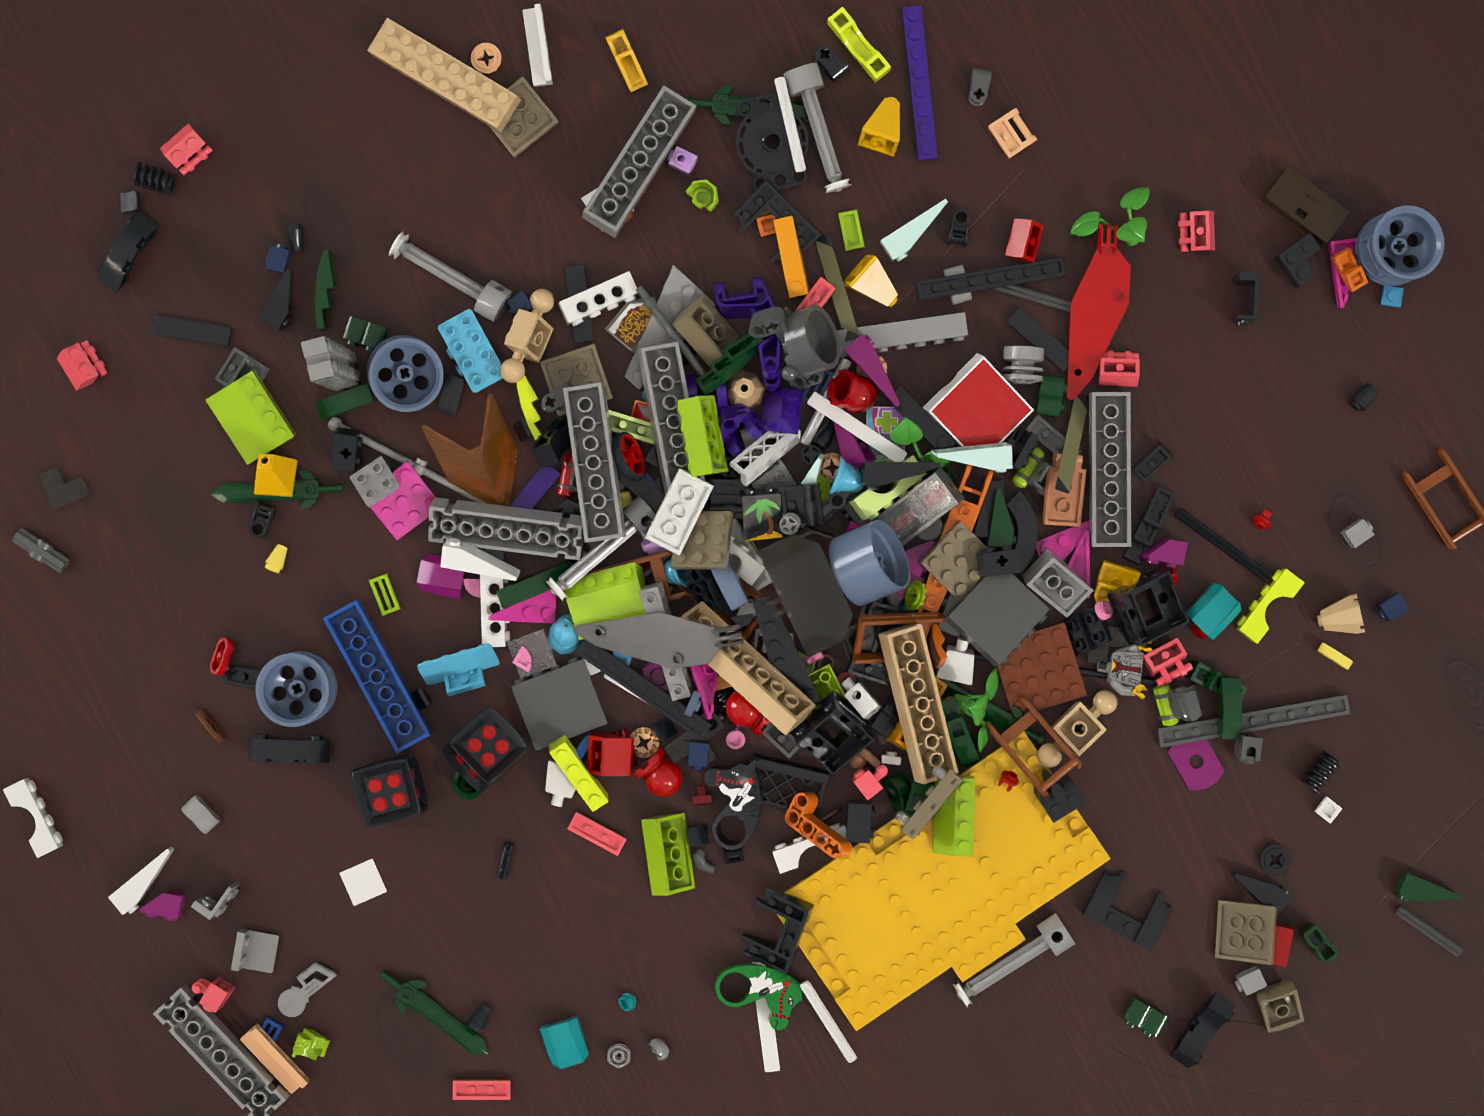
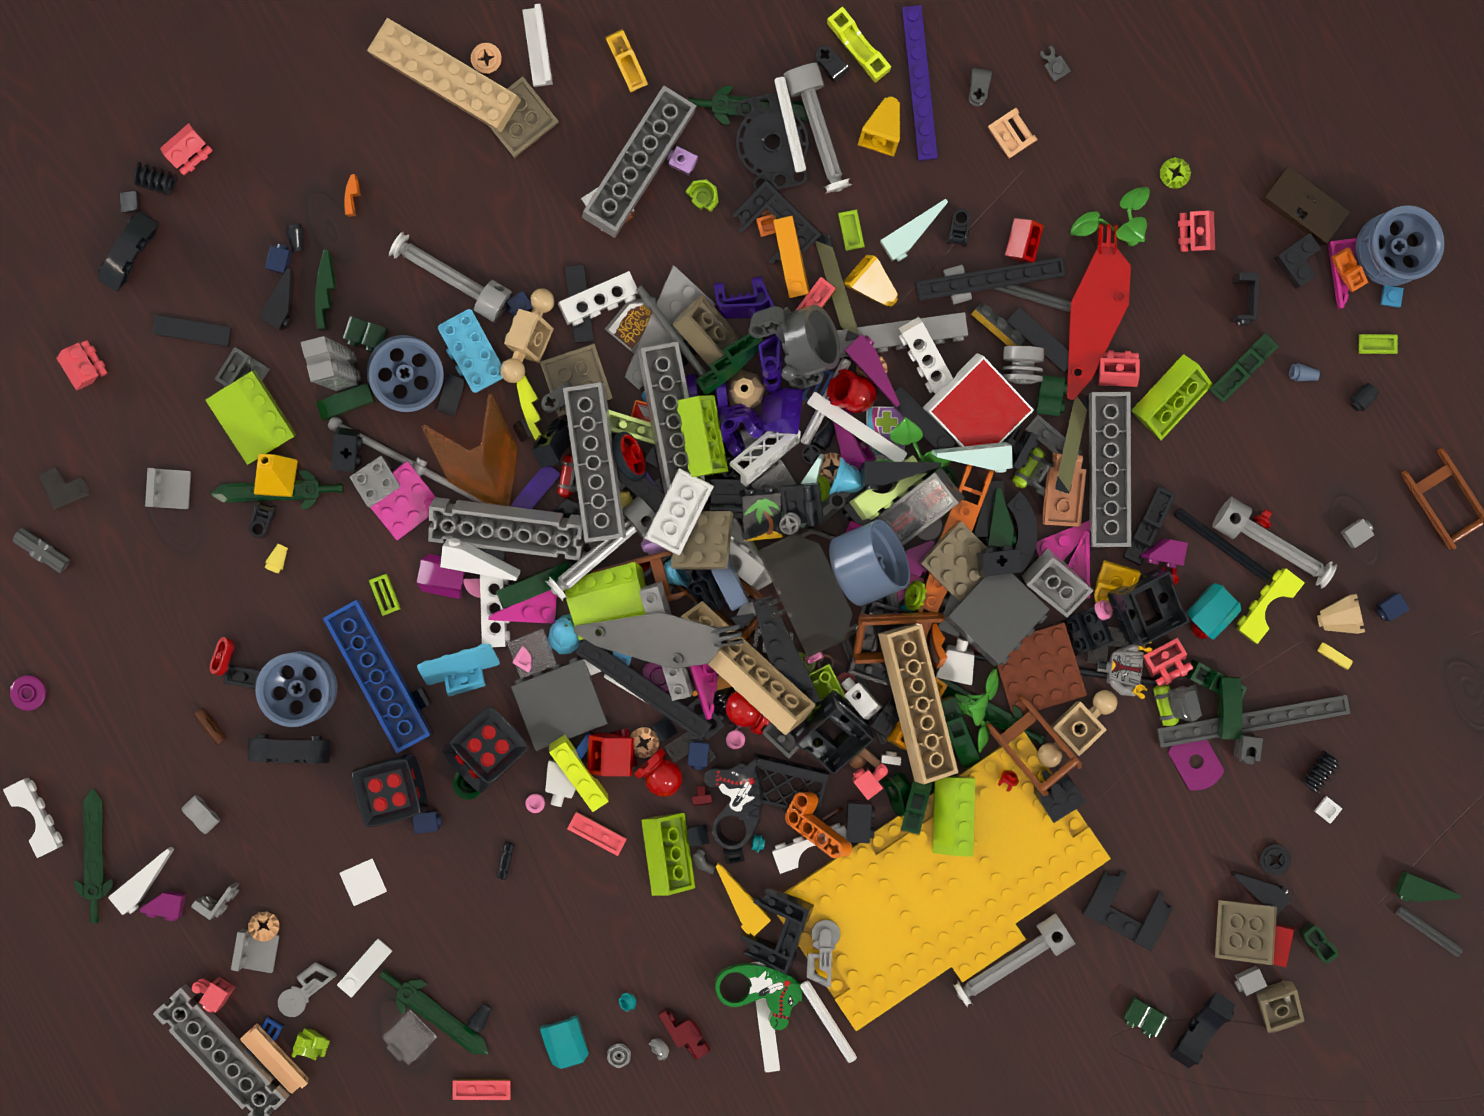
sand blue plate [684,691,702,717] -> none
dark tan piece [895,766,963,840] -> none
black slope [1132,442,1174,484] -> none
none -> magenta wheel [10,675,46,711]
none -> dark green sword [74,789,113,924]
none -> light grey bracket [145,468,191,509]
none -> light nougat gear [248,911,279,942]
none -> white slope [337,938,393,998]
none -> orange slope [345,174,361,217]
none -> clear panel [382,1010,437,1065]
none -> dark blue brick [413,810,442,834]
none -> bright pink tile [526,793,545,813]
none -> dark red plate [659,1008,711,1060]
none -> yellow slope [716,862,771,936]
none -> teal plate [751,834,765,853]
none -> light grey piece [807,919,840,987]
none -> white brick [898,317,953,395]
none -> dark grey plate [971,302,1025,346]
none -> dark grey plate [1040,46,1071,83]
none -> lime slope [1131,354,1213,440]
none -> lime gear [1160,157,1191,189]
none -> dark green slope [1209,332,1279,402]
none -> light grey piece [1212,496,1337,589]
none -> sand blue cone [1289,363,1320,382]
none -> lime tile [1359,334,1398,354]

